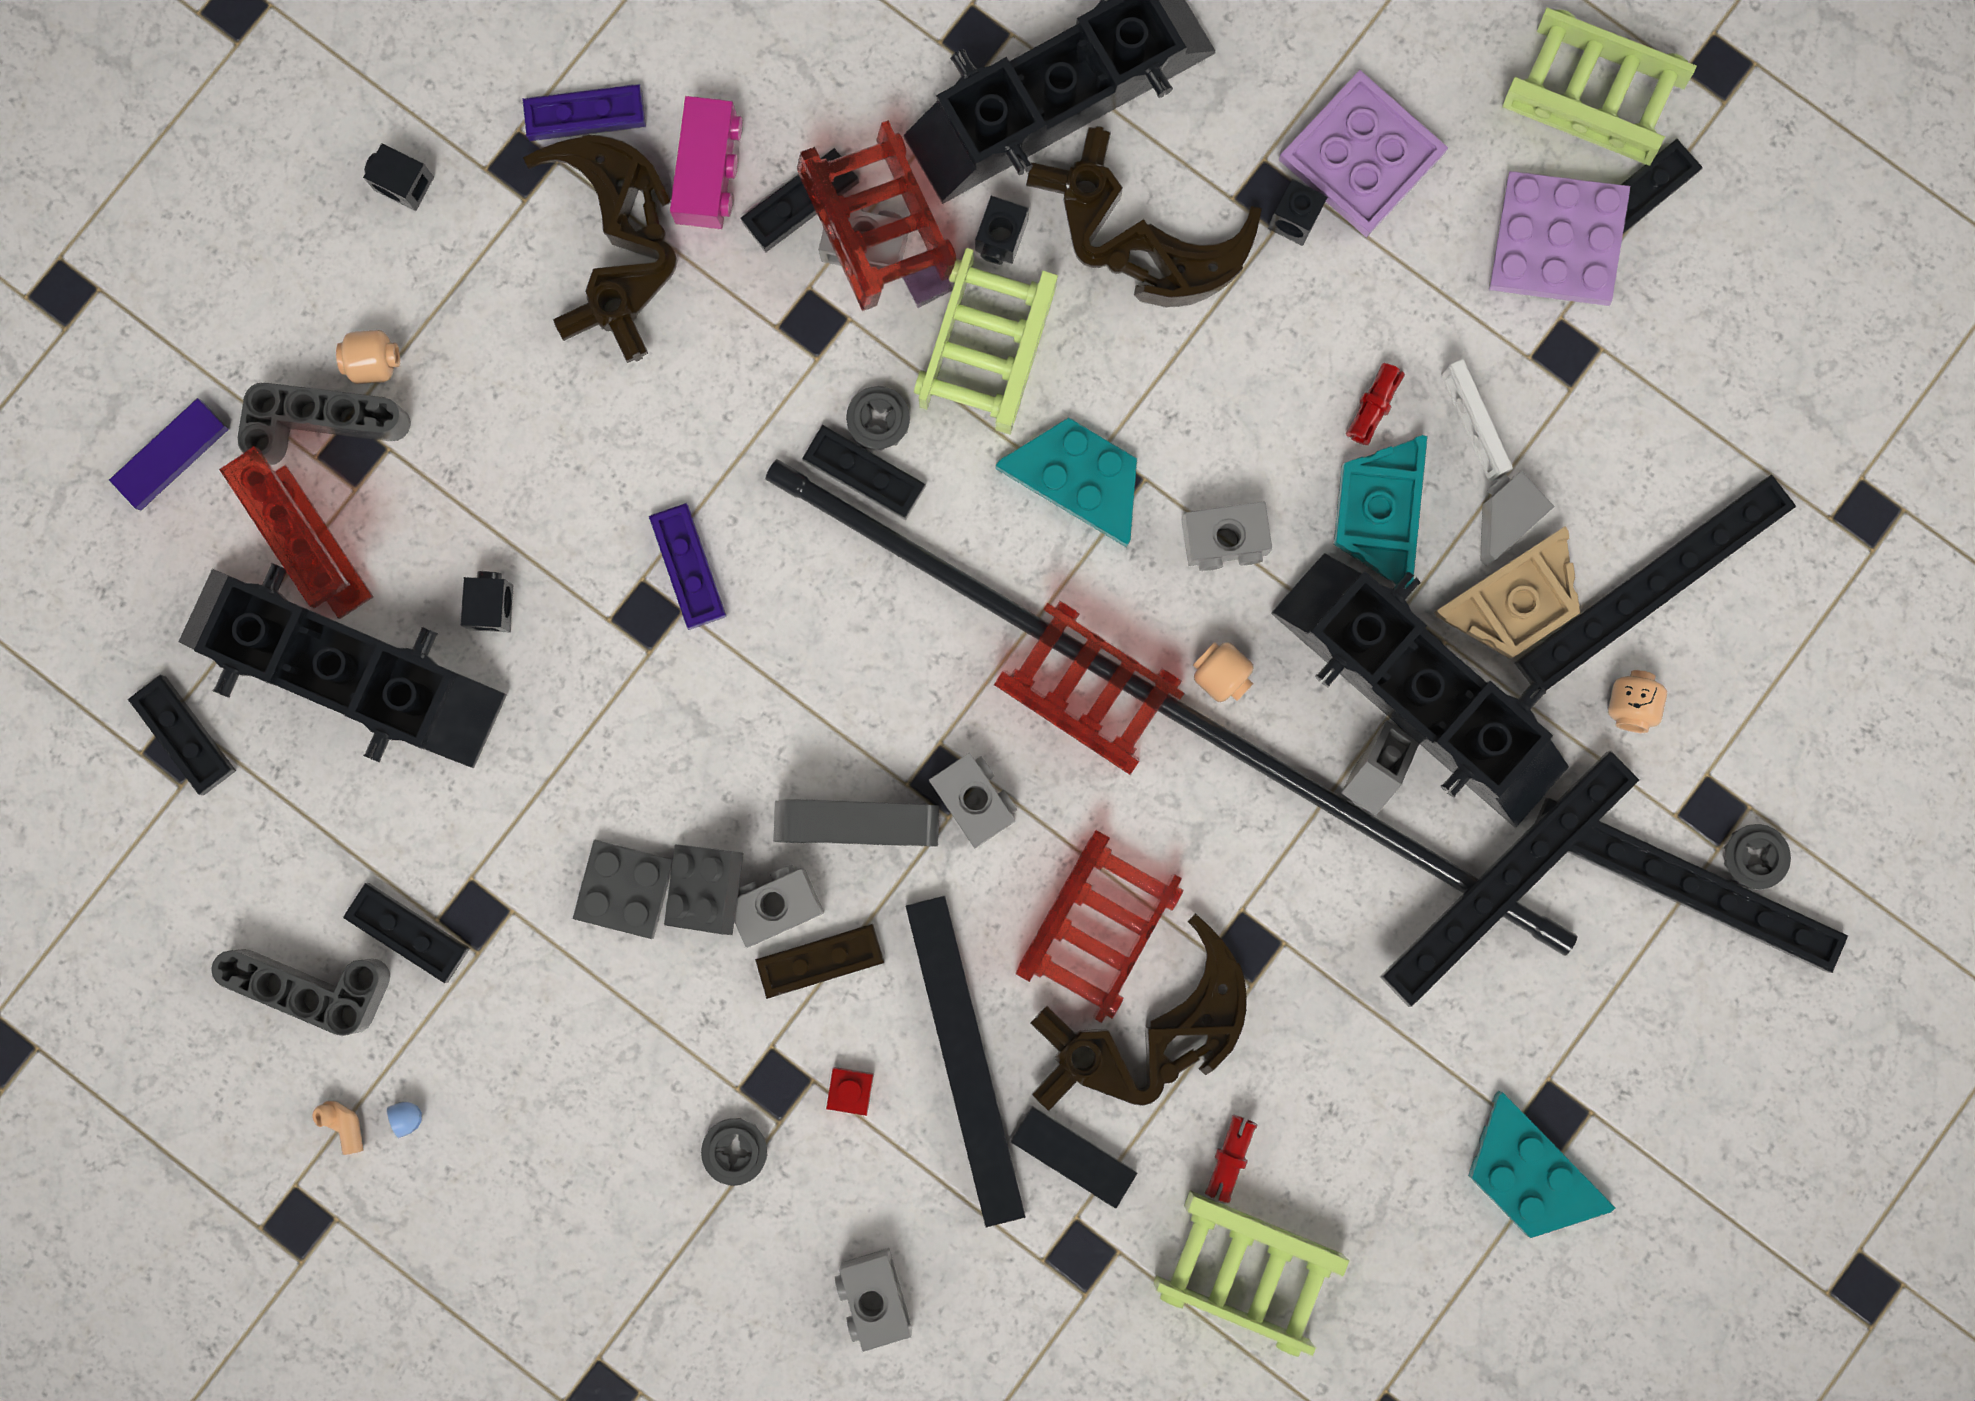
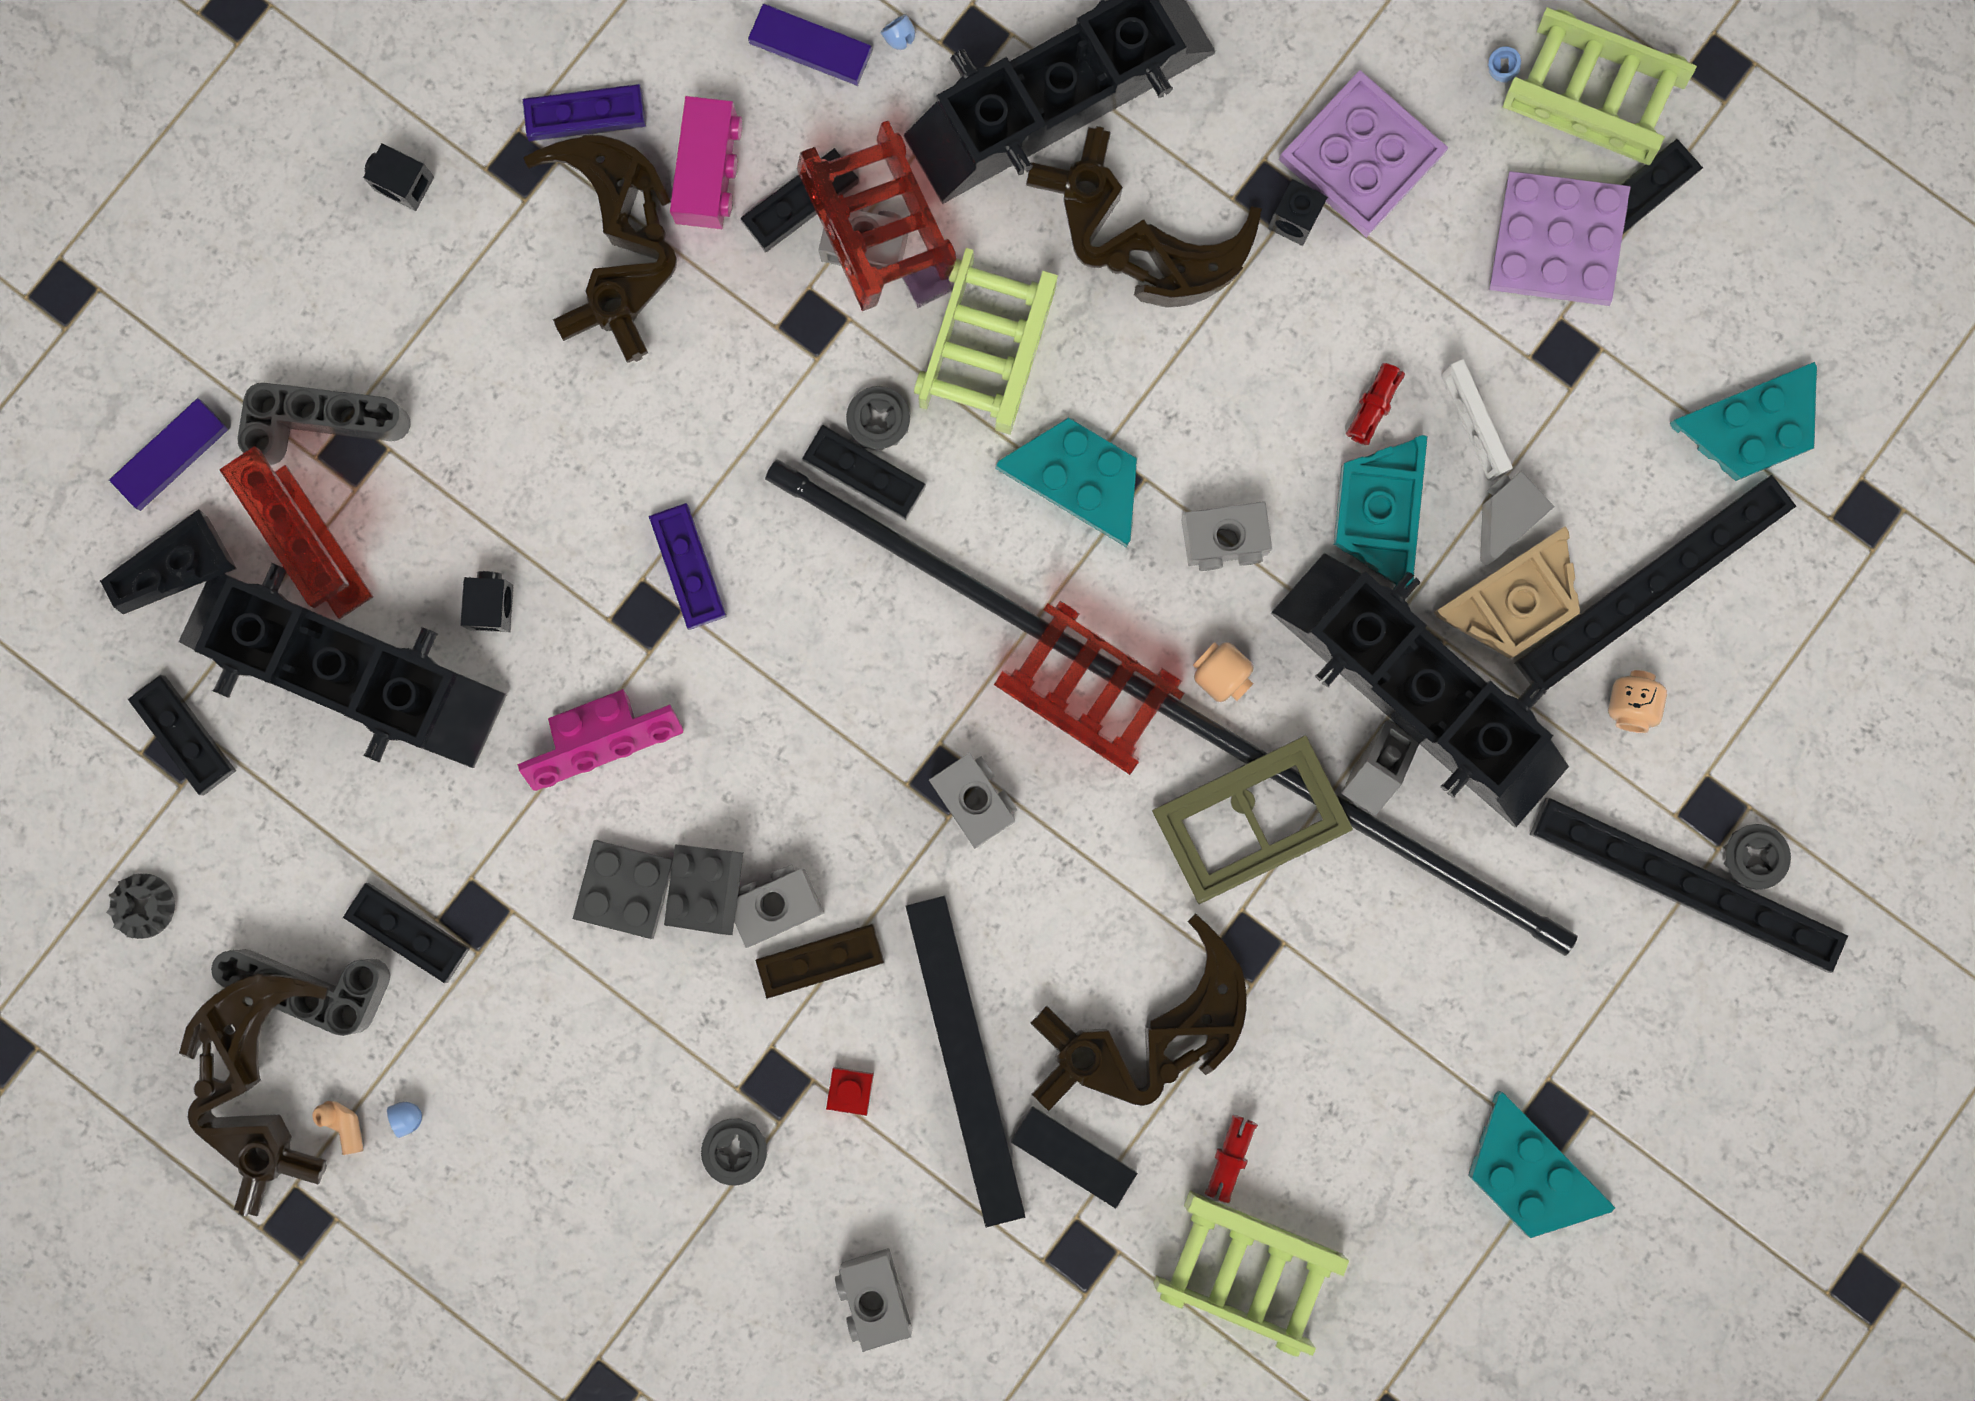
light nougat head [336,330,400,384] -> none
dark grey beam [773,799,939,847] -> none
black brick [975,195,1029,265] -> none
clear red fence [1015,830,1184,1023] -> none
black tile [1380,751,1639,1007] -> none
none -> black wing [100,509,237,615]
none -> dark grey gear [106,874,175,939]
none -> dark brown piece [179,973,330,1217]
none -> dark pink bracket [517,689,684,791]
none -> dark purple tile [748,4,872,86]
none -> light blue hinge [880,14,915,50]
none -> olive door [1152,735,1353,904]
none -> light blue hinge [1488,47,1521,82]
none -> teal wing [1670,362,1817,481]

